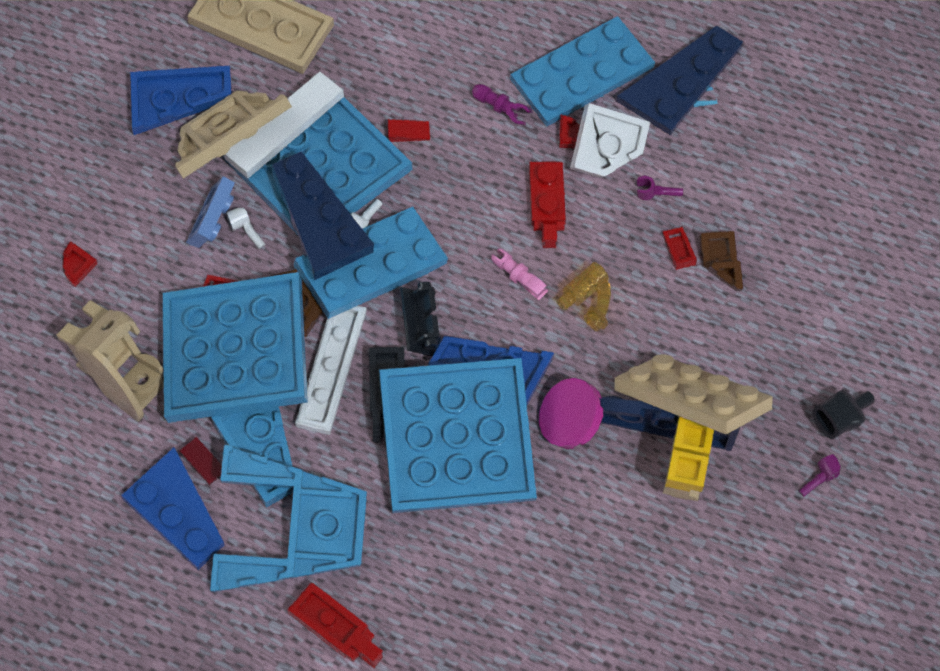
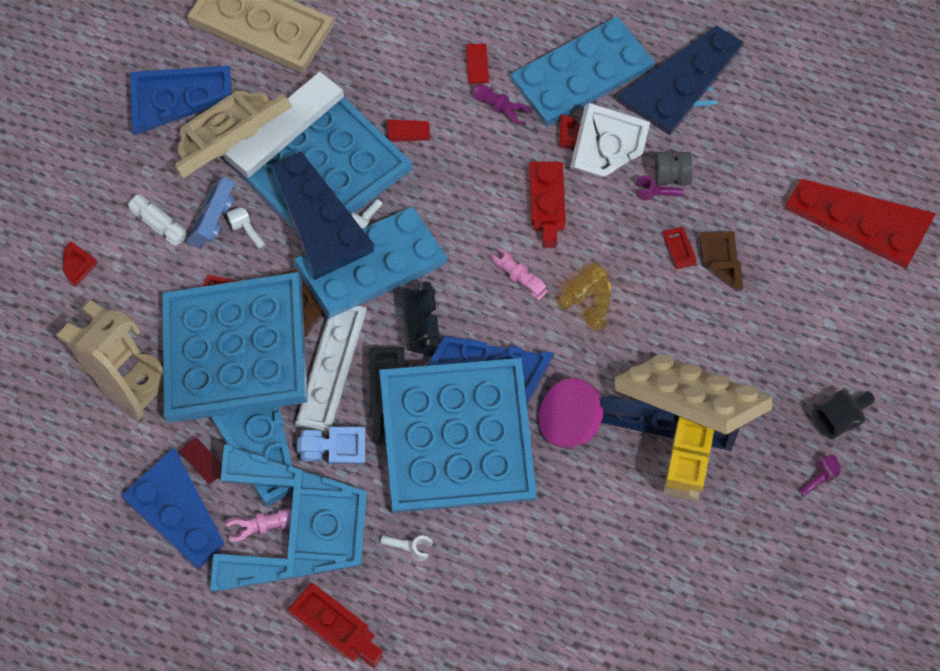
none -> white axle [128,194,187,246]
none -> bright pink piece [225,509,292,542]
none -> light blue plate [297,427,365,465]
none -> white hand [380,535,433,561]
none -> red piece [466,43,489,84]
none -> dark grey wheel [655,152,692,185]
none -> red wing [785,179,936,269]

